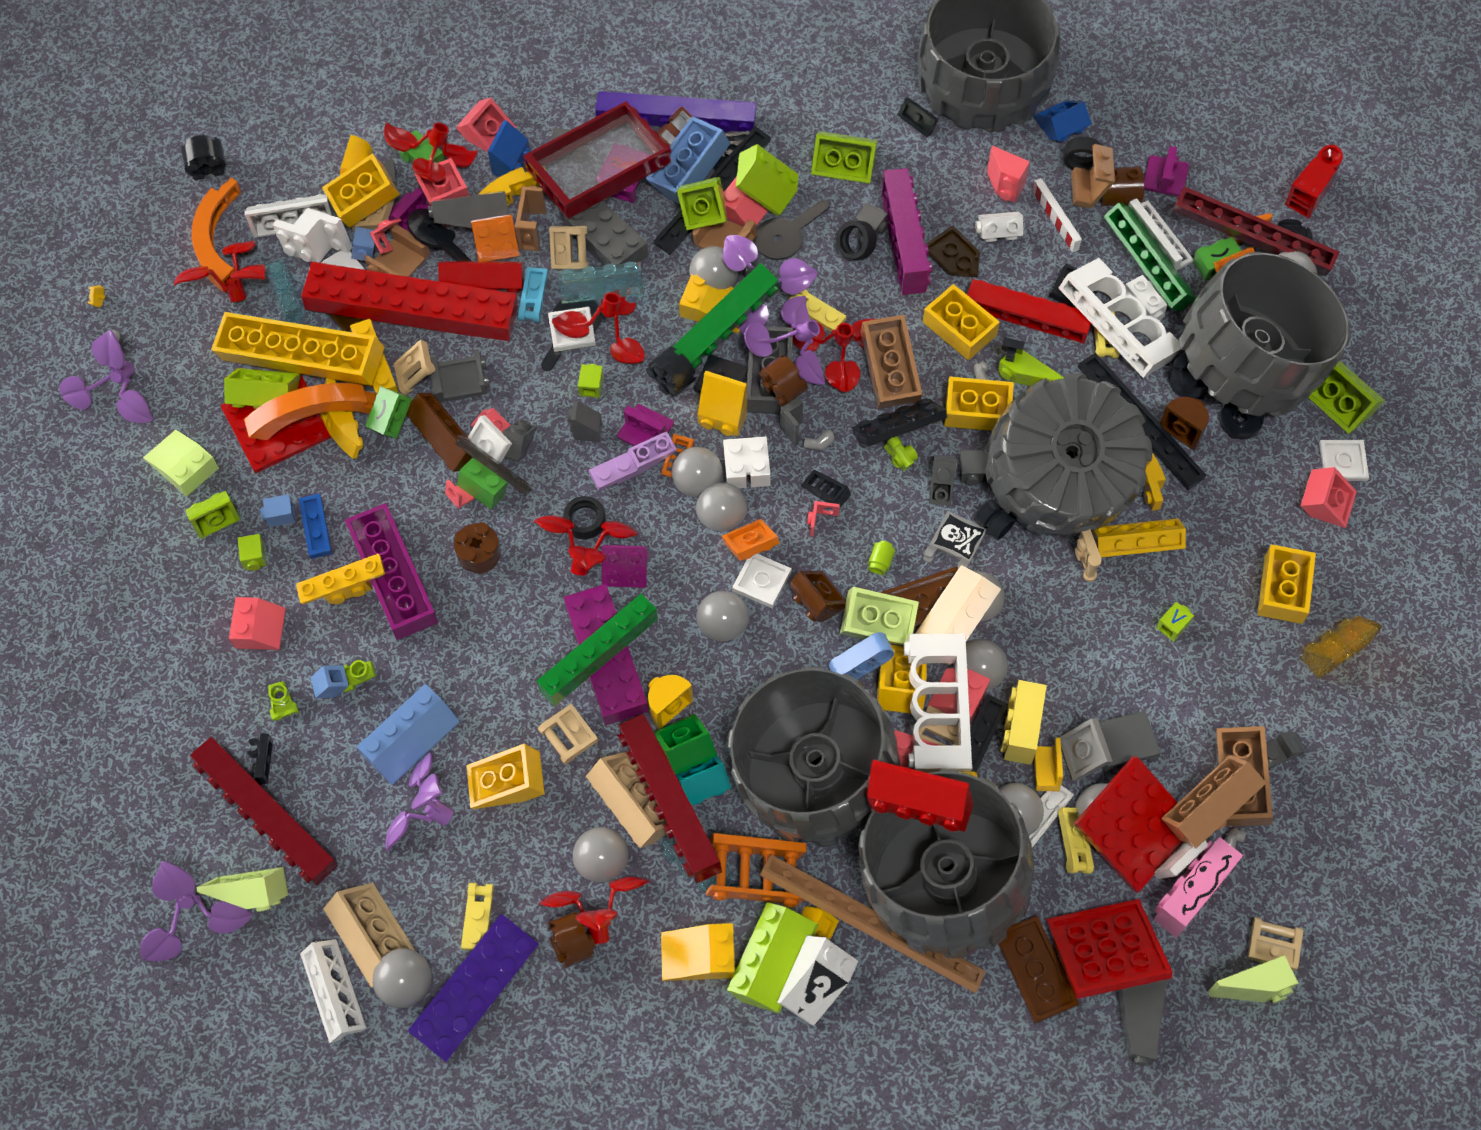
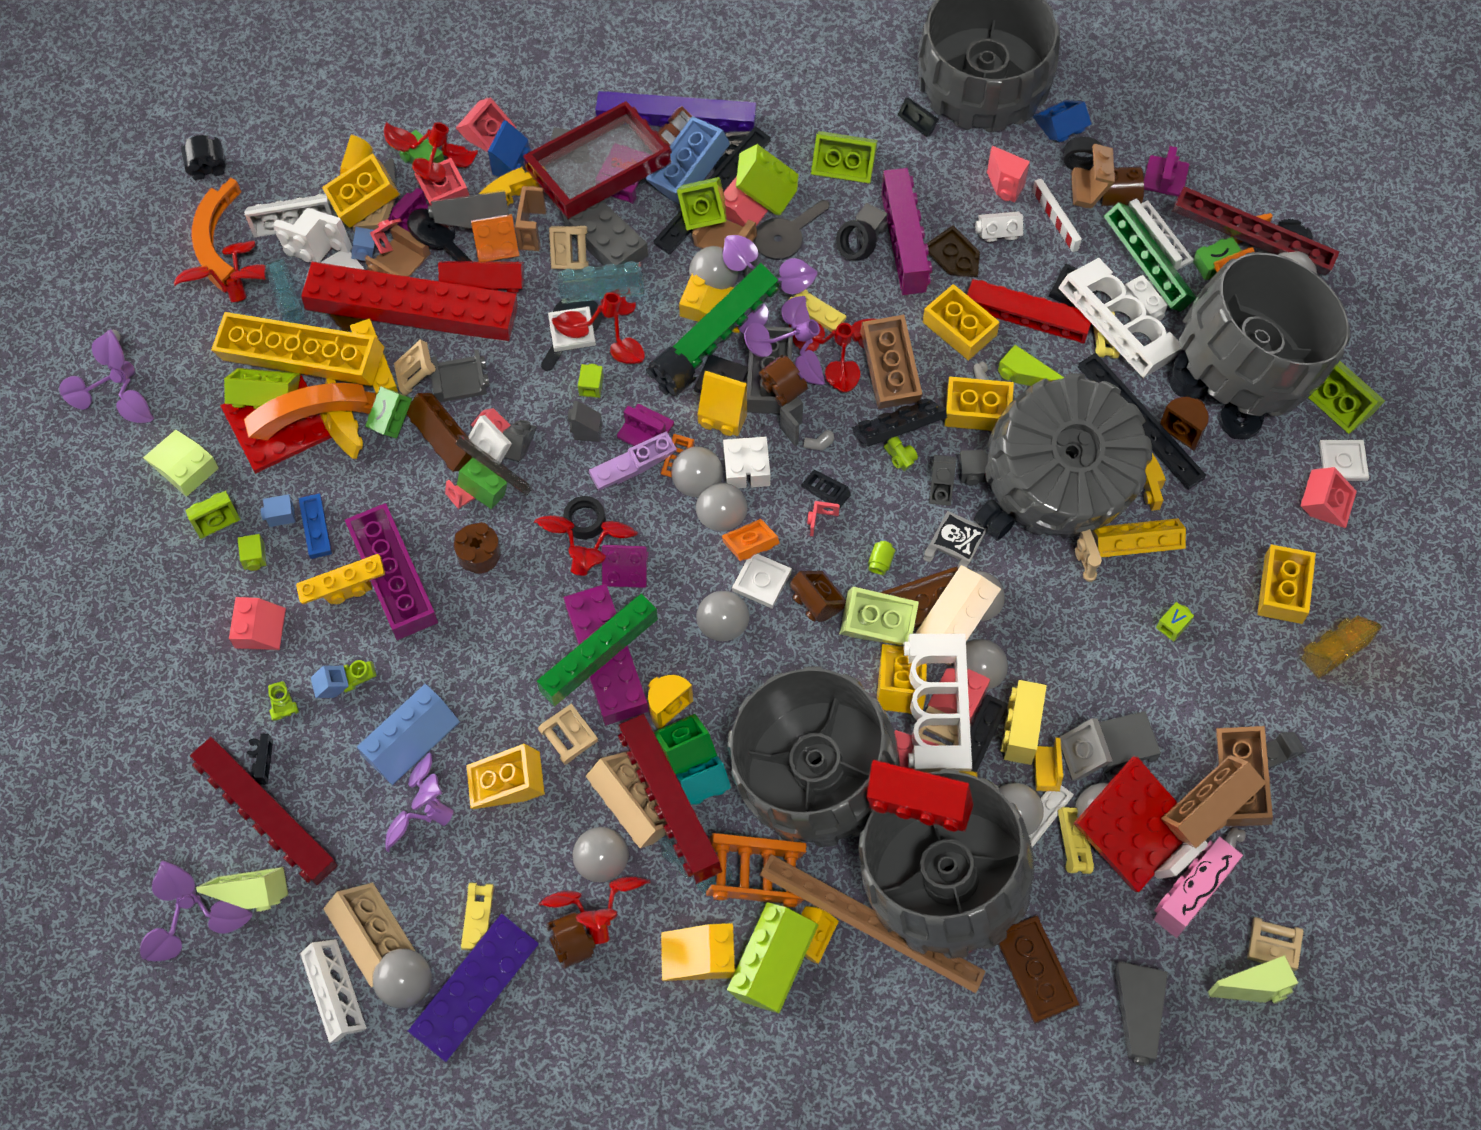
yellow piece [87,285,105,308] -> none
medium azure plate [518,267,548,322] -> none
white slope [777,936,858,1025] -> none
beam [829,632,894,680] -> none
black tile [1001,337,1025,362] -> none
red plate [1046,899,1173,999] -> none
red piece [1285,145,1343,219] -> none

